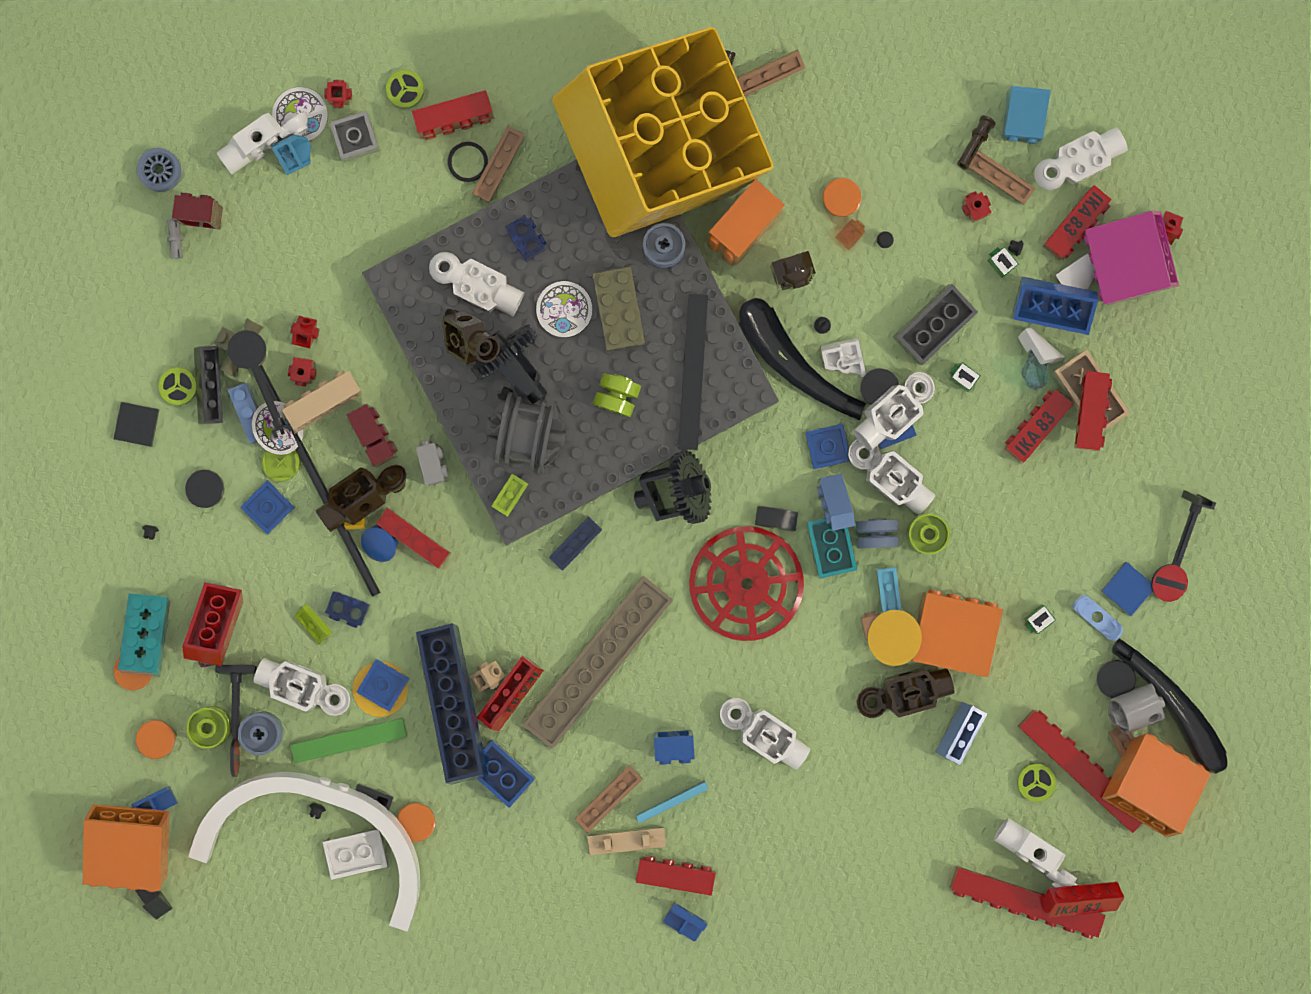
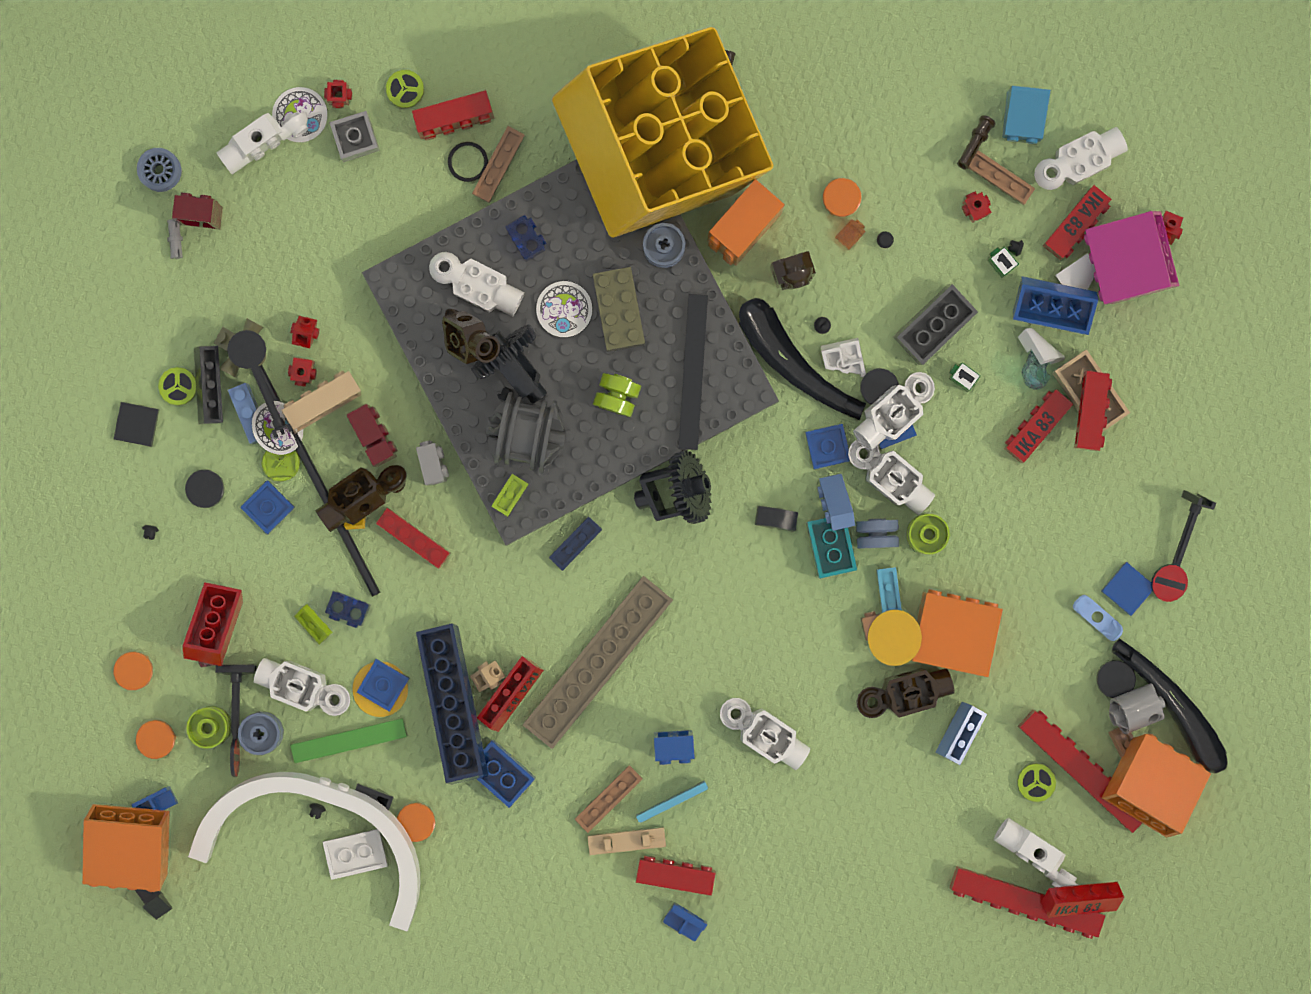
teal brick [118,593,170,677] -> none
dark azure slope [271,135,311,175] -> none
blue dish [361,525,398,562] -> none
red dish [689,526,804,641] -> none
medium nougat plate [737,50,805,96] -> none
brick [1024,605,1056,634] -> none

